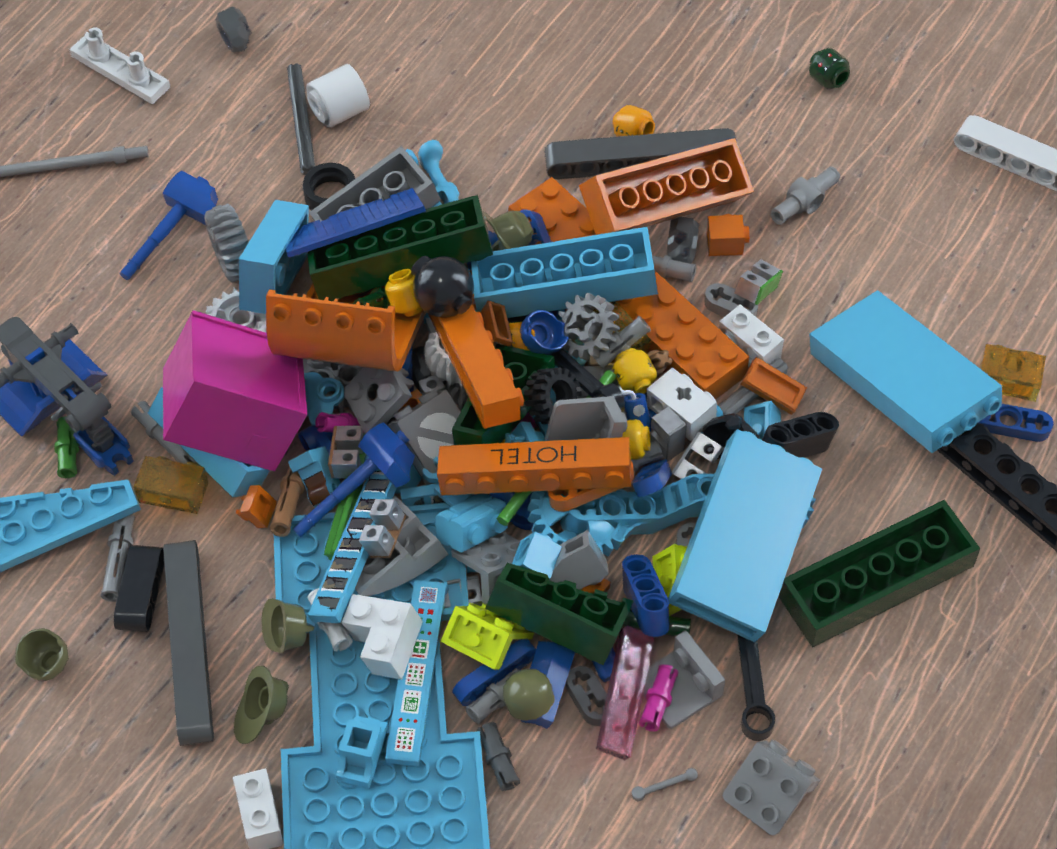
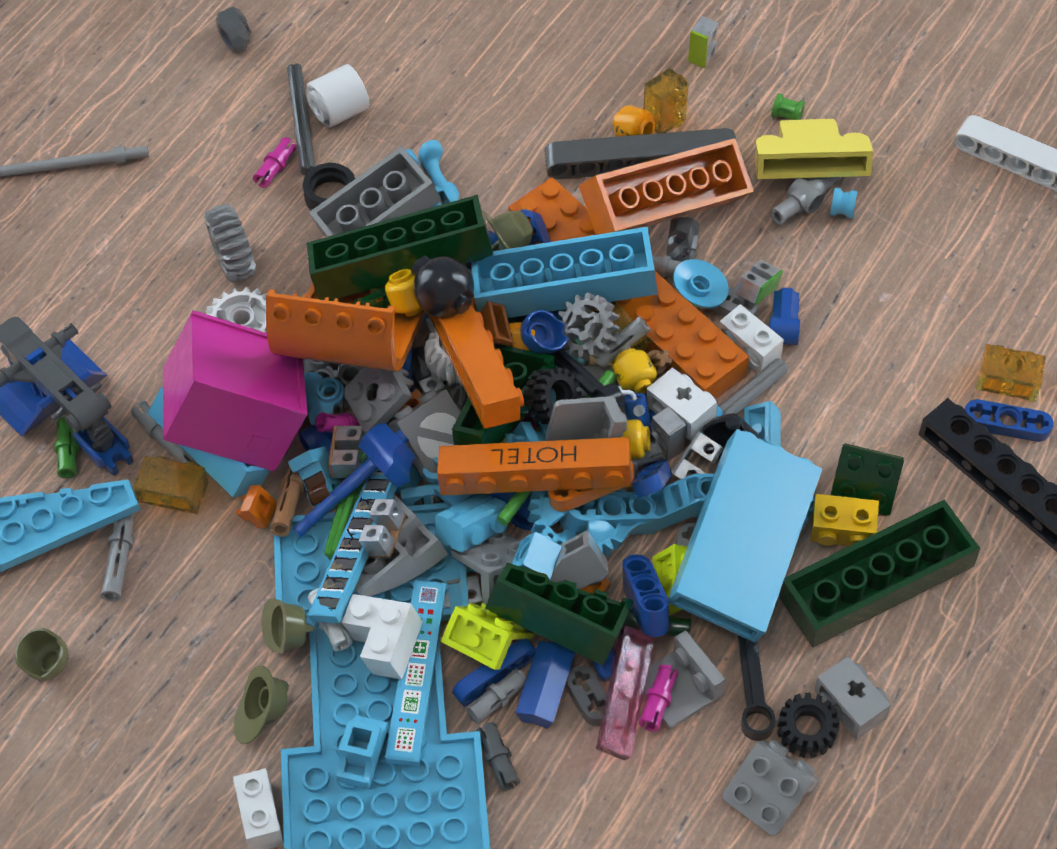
white plate [69,28,170,104] -> none
black beam [114,545,164,632] -> none
blue piece [120,171,218,280] -> none
dark grey beam [163,540,214,746] -> none
medium azure brick [239,200,309,314] -> none
blue piece [286,188,426,258] -> none
olive hair [503,668,555,721] -> none
light grey hinge [632,768,698,801] -> none
orange brick [706,214,750,256] -> none
orange tile [740,357,807,415] -> none
black beam [762,411,839,458] -> none
dark green head [809,48,850,89] -> none
medium azure brick [809,290,1002,453] -> none
none -> dark pink pin [253,137,297,188]
none -> clear yellow brick [643,68,689,133]
none -> medium azure dish [673,259,729,309]
none -> piece [688,16,719,68]
none -> light yellow brick [755,119,873,179]
none -> blue piece [769,287,800,345]
none -> bright green bush [771,93,806,120]
none -> black tyre [777,692,839,758]
none -> yellow brick [810,494,879,546]
none -> light grey brick [814,656,891,740]
none -> medium azure wheel [830,187,857,219]
none -> dark green bracket [830,443,904,515]

